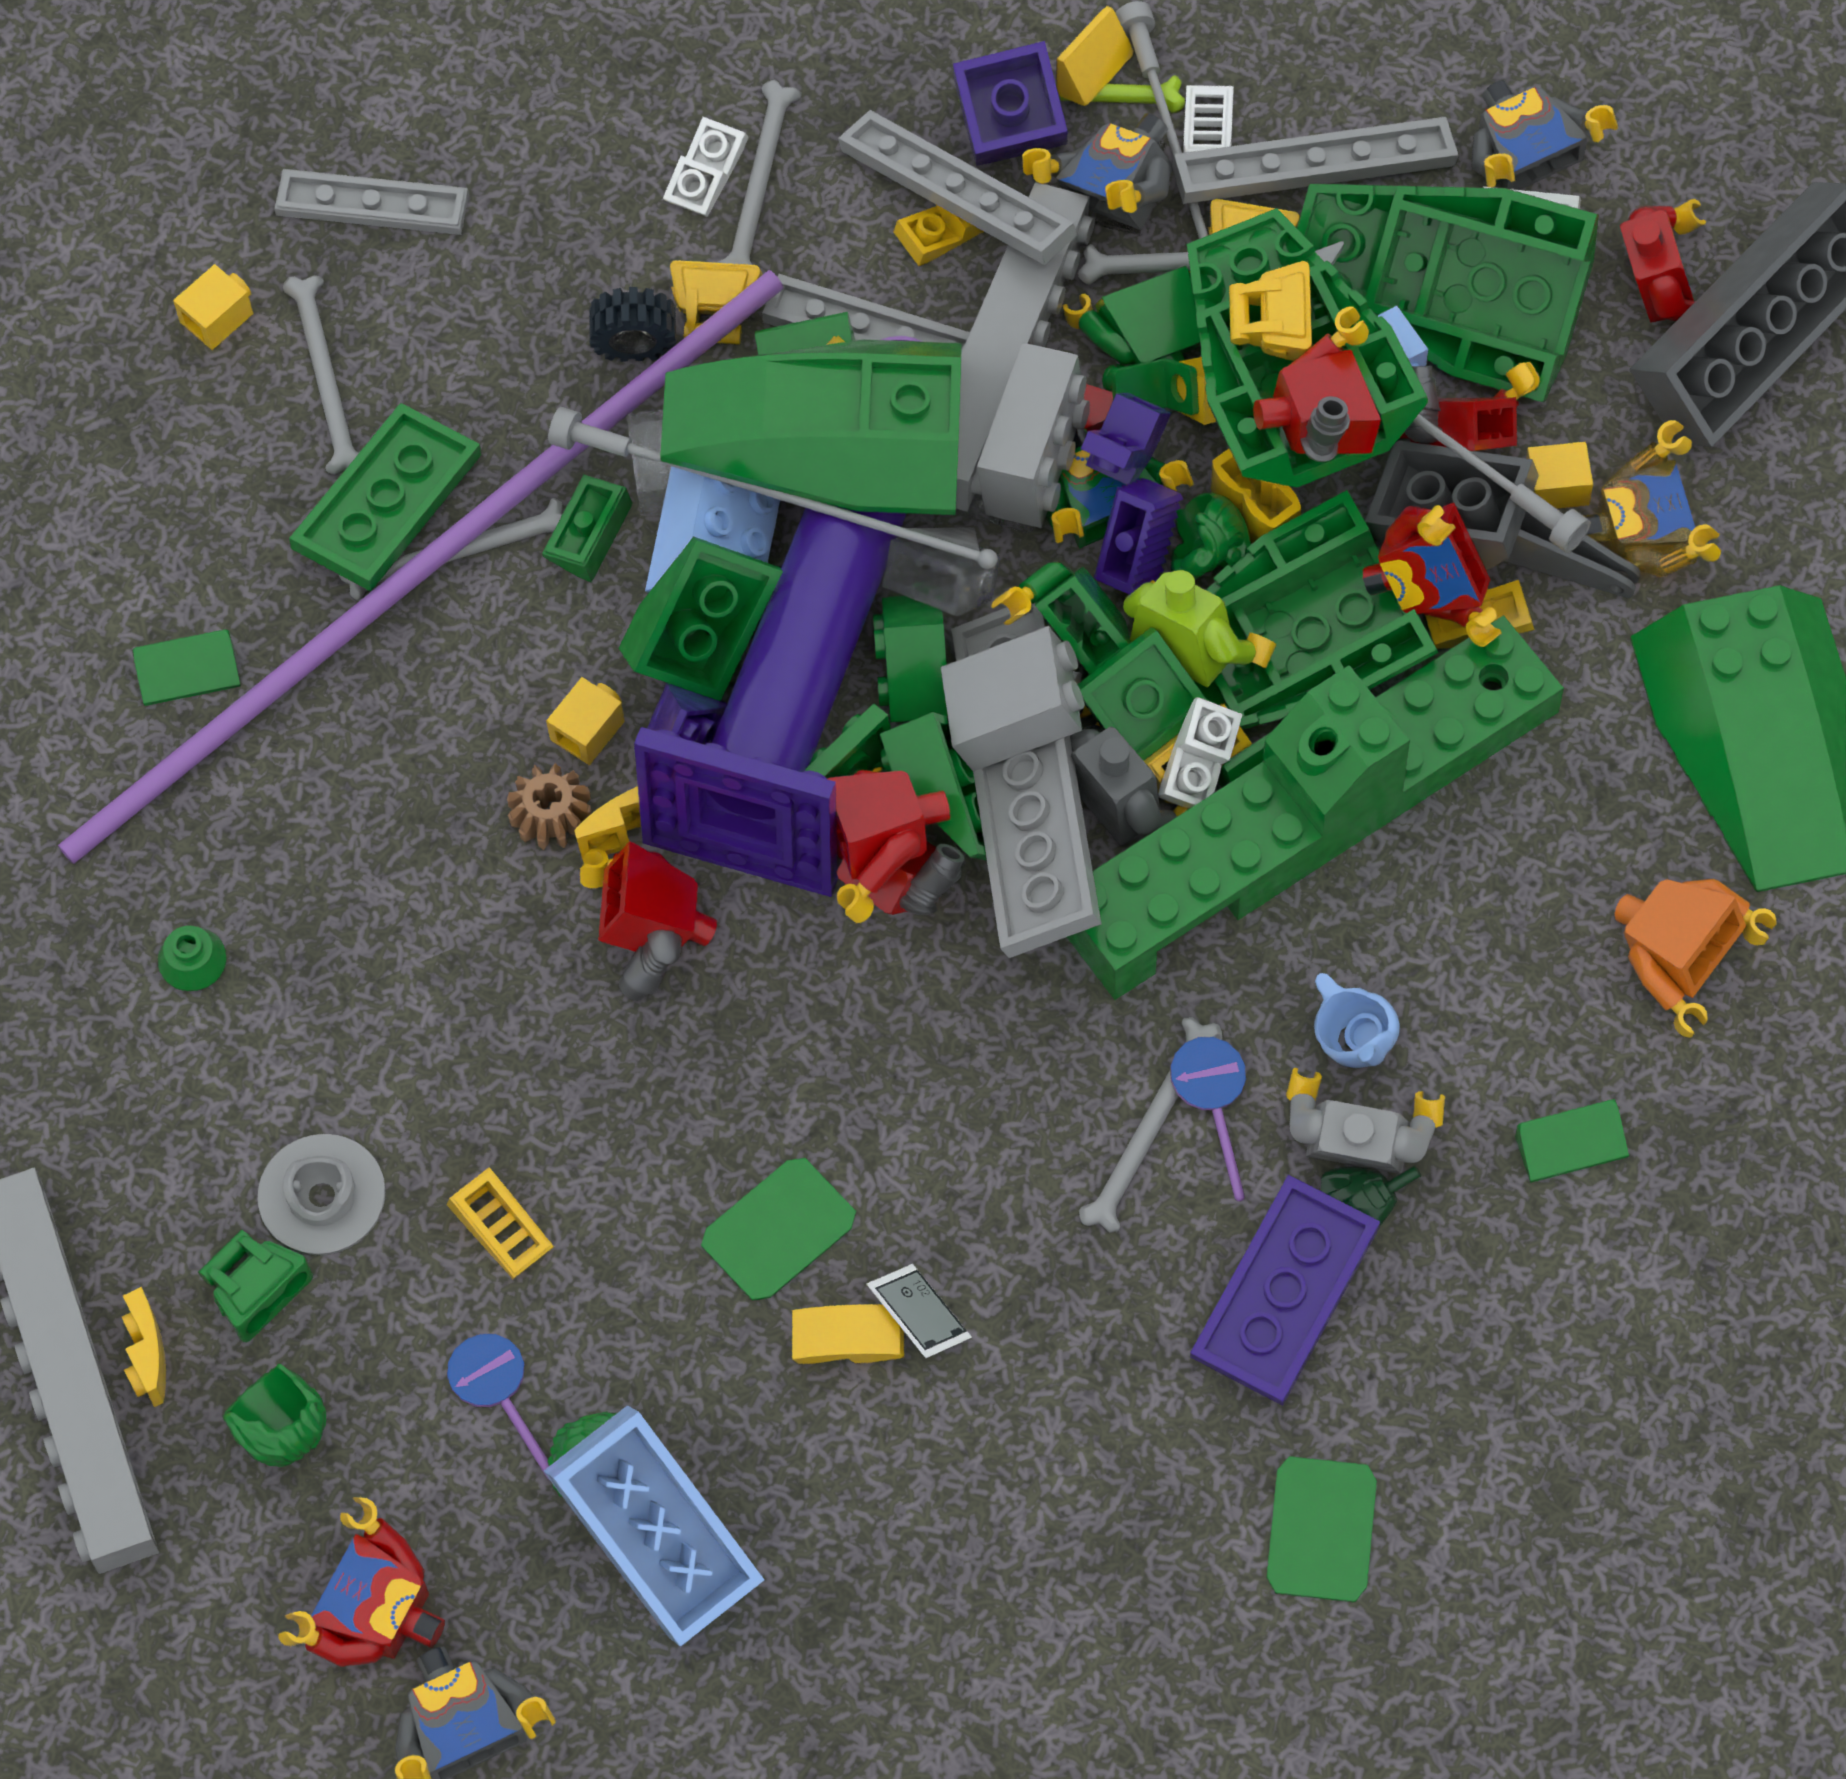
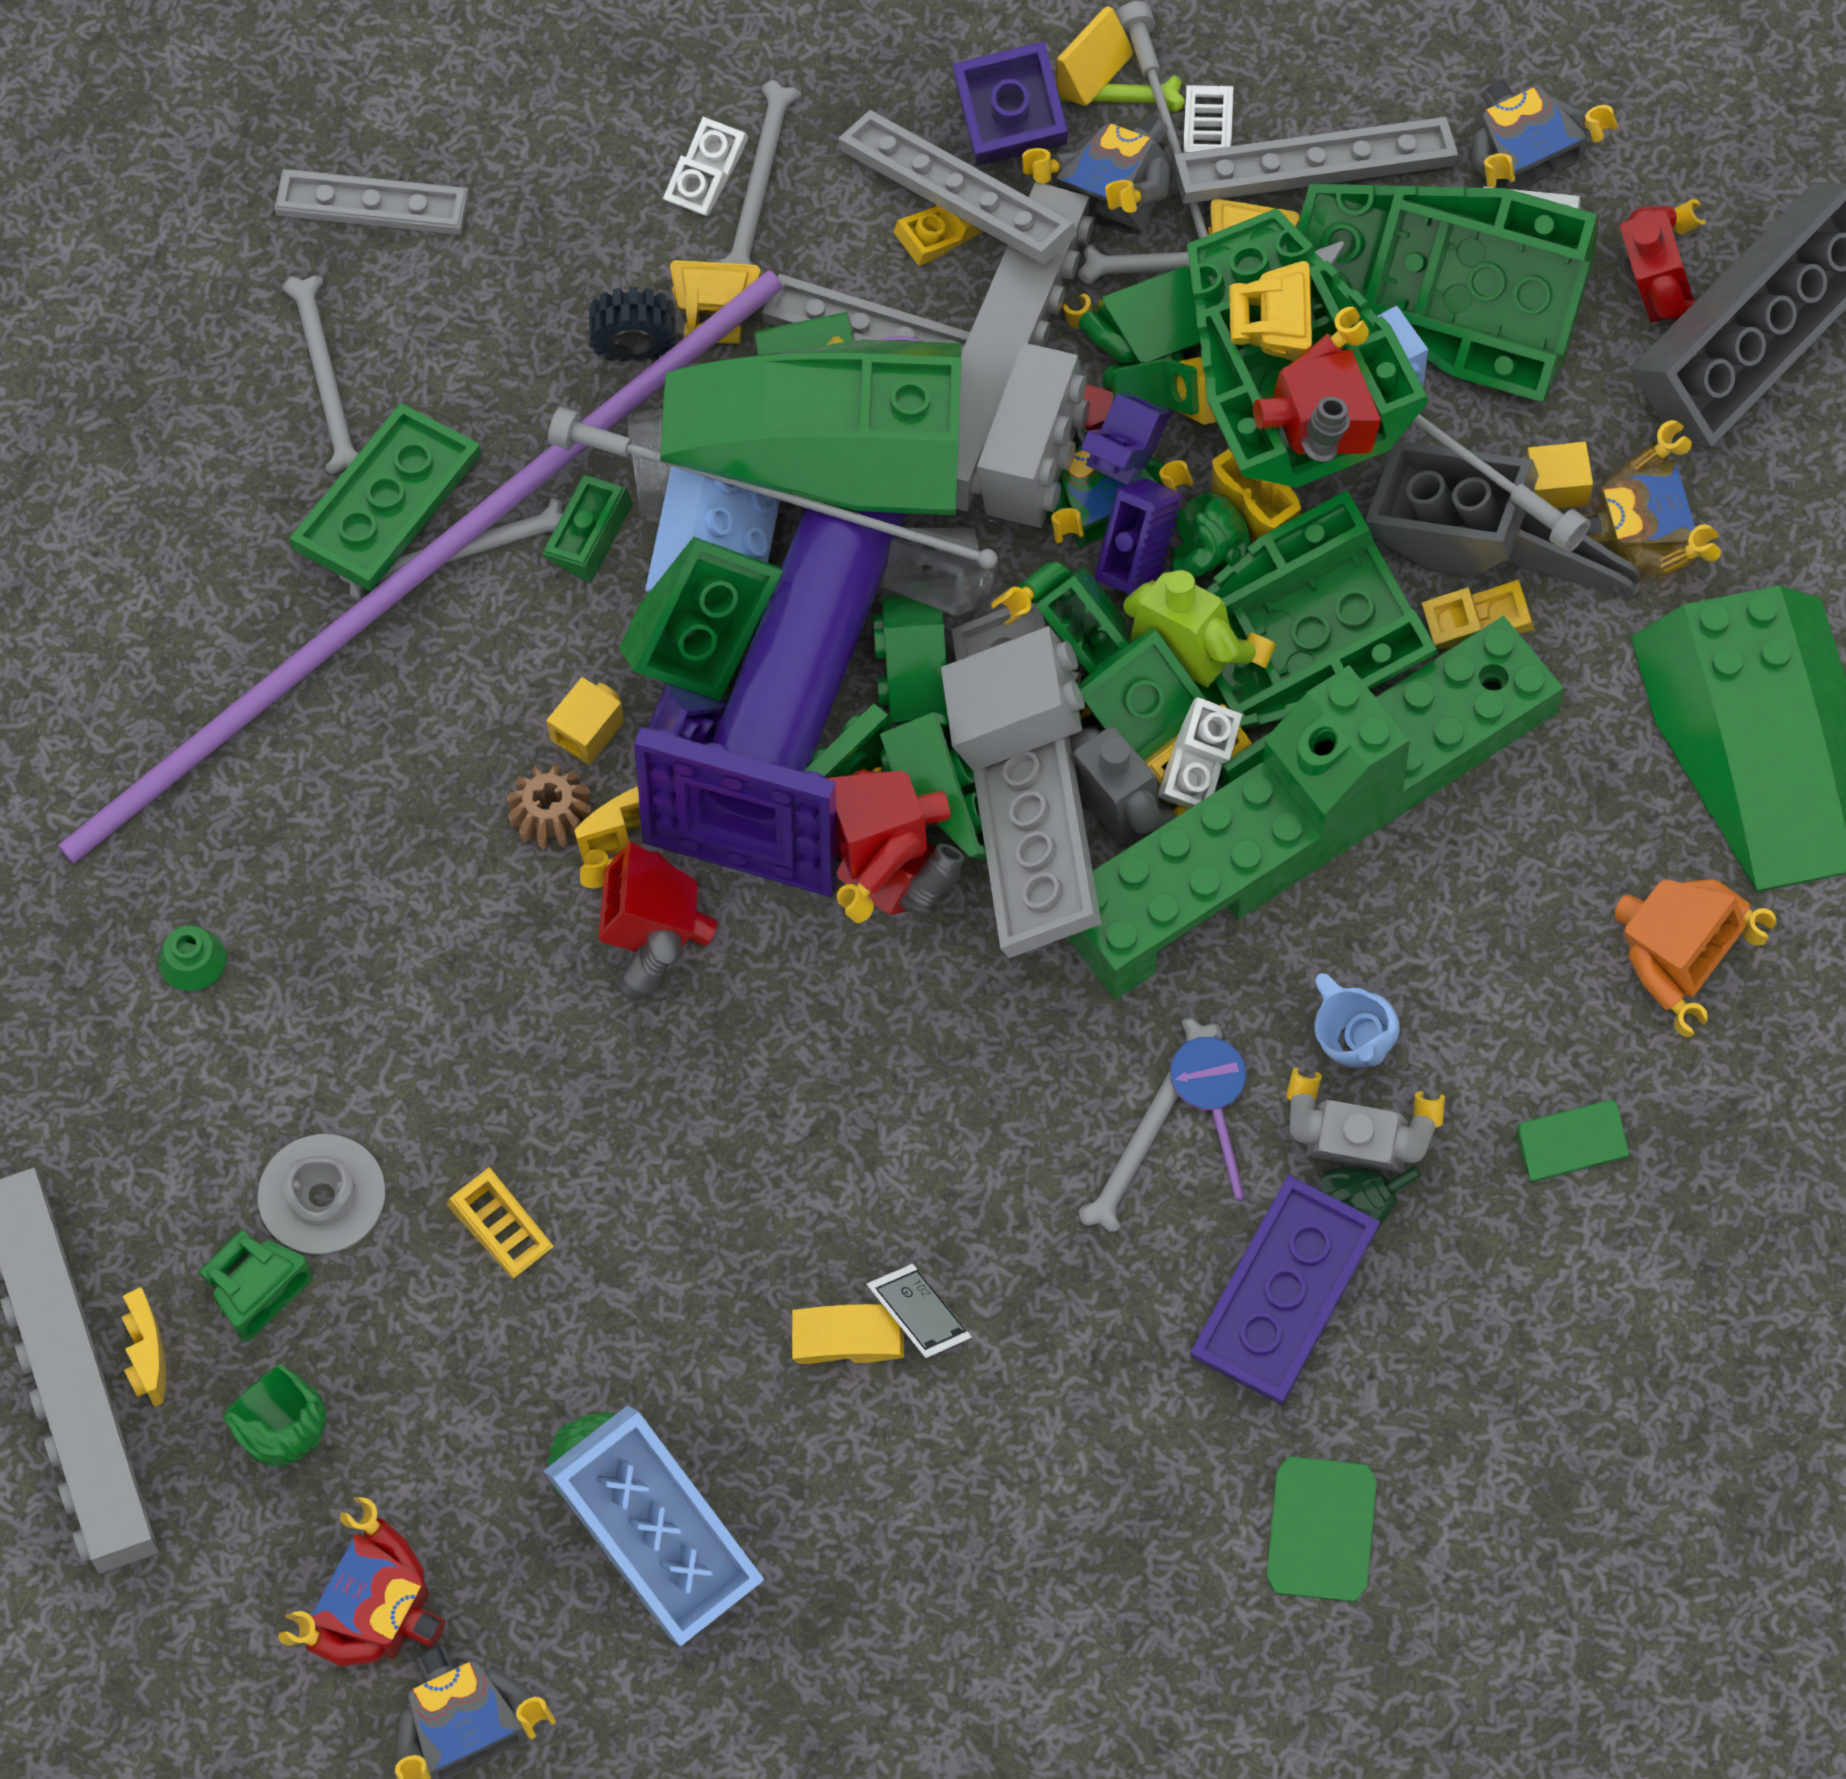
green slope [132,629,241,706] -> none
yellow brick [173,264,253,350] -> none
blue piece [447,1334,549,1480] -> none
green piece [701,1158,856,1301] -> none
torso [1363,503,1502,647] -> none
red torso [1400,362,1540,451] -> none

